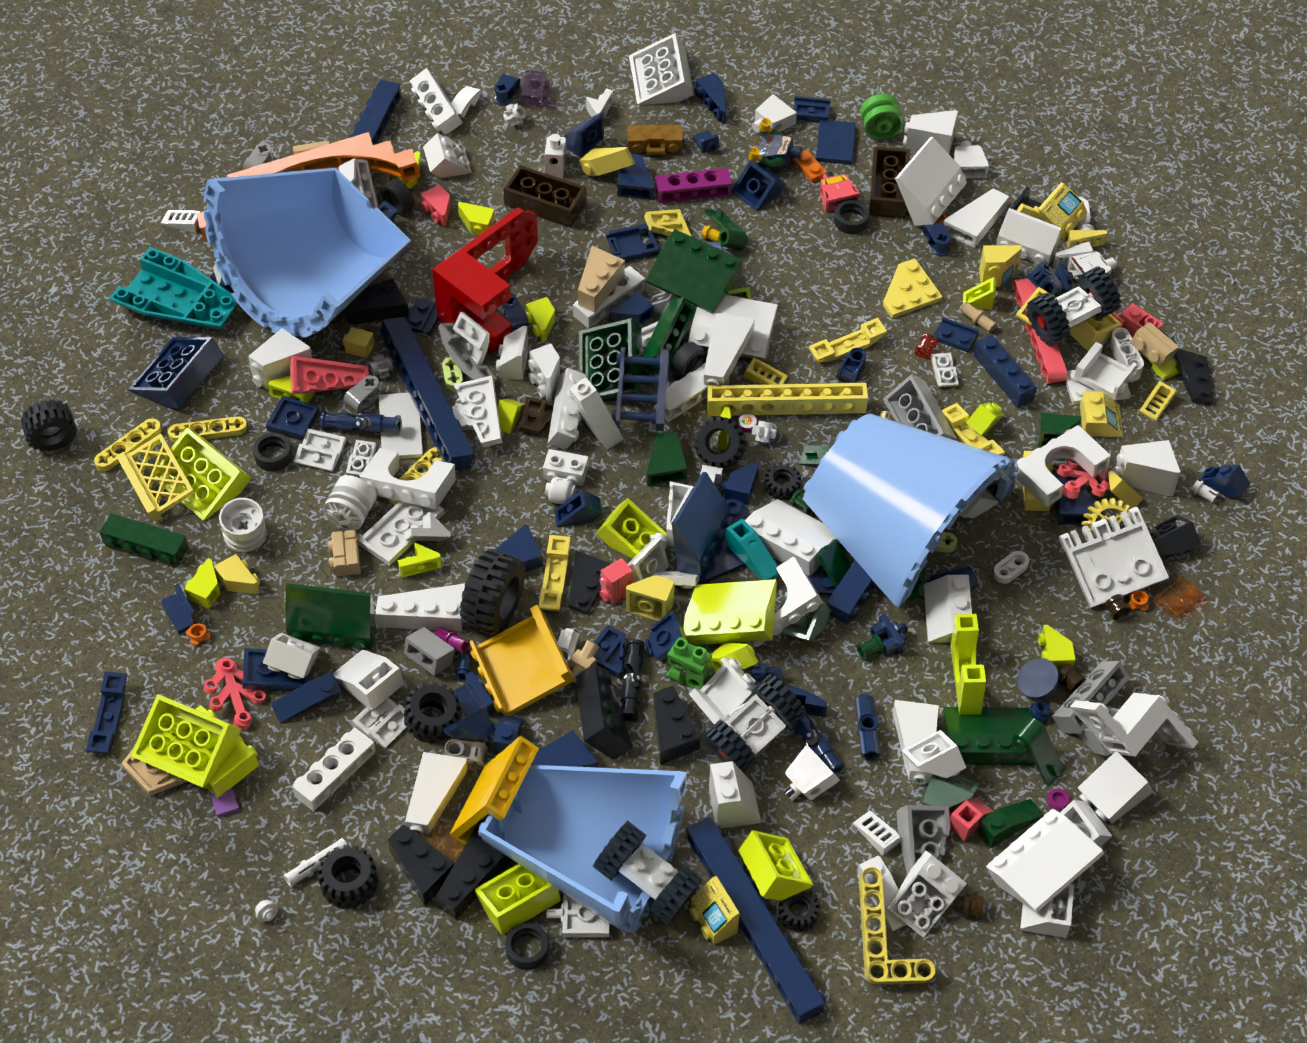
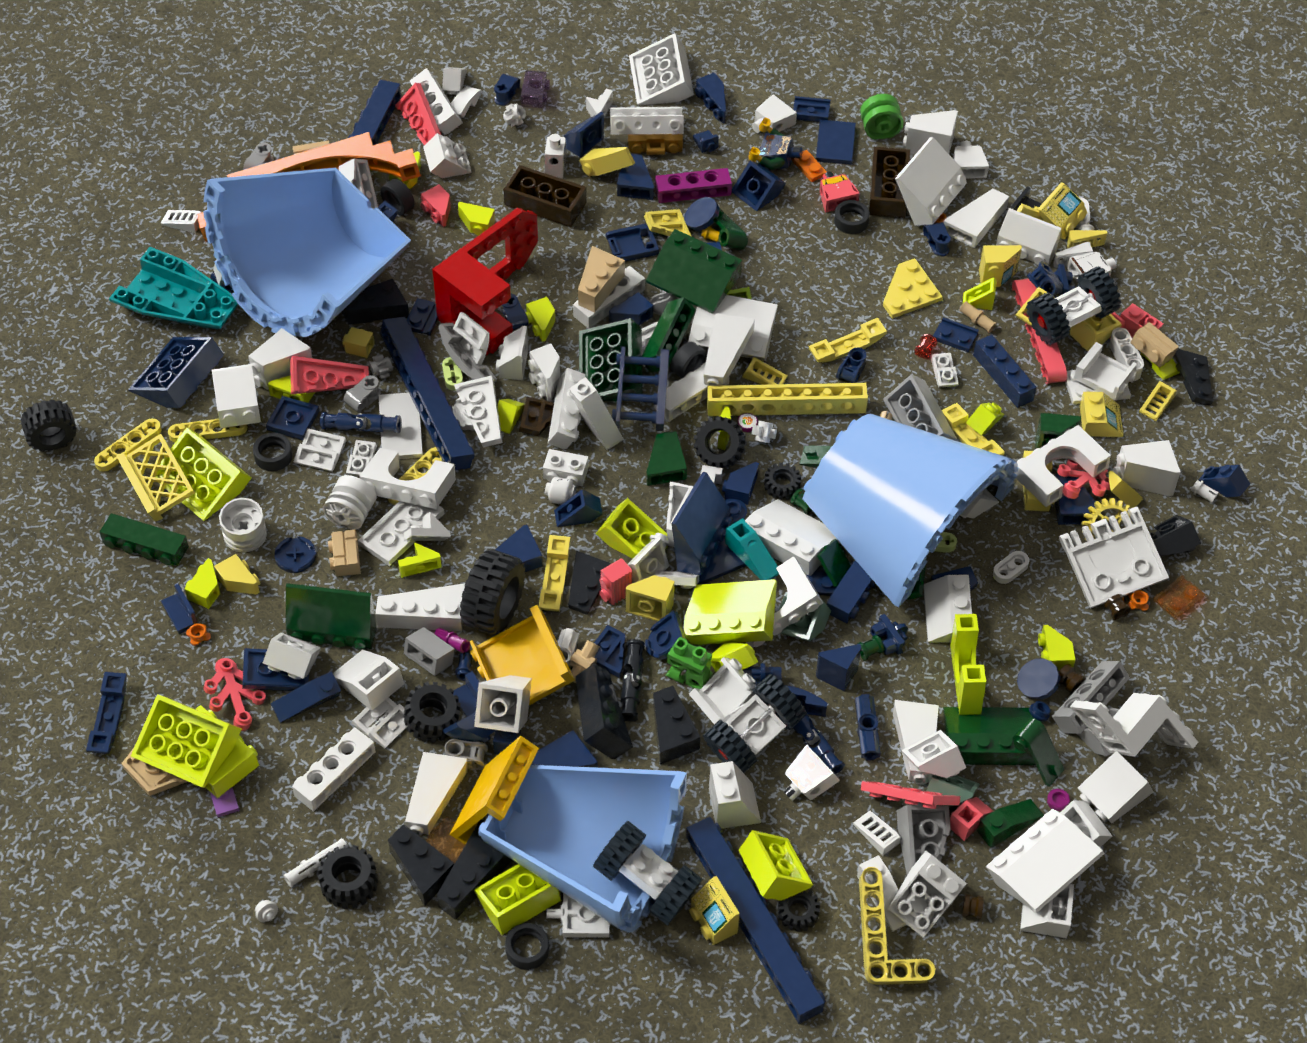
none -> white slope [212,364,261,428]
none -> dark blue tile [274,536,316,573]
none -> coral wing [395,82,441,146]
none -> white arch [442,67,467,95]
none -> white slope [474,675,532,733]
none -> white fence [610,107,684,135]
none -> dark blue tile [684,197,720,231]
none -> dark blue slope [816,644,861,691]
none -> coral wing [861,781,960,809]

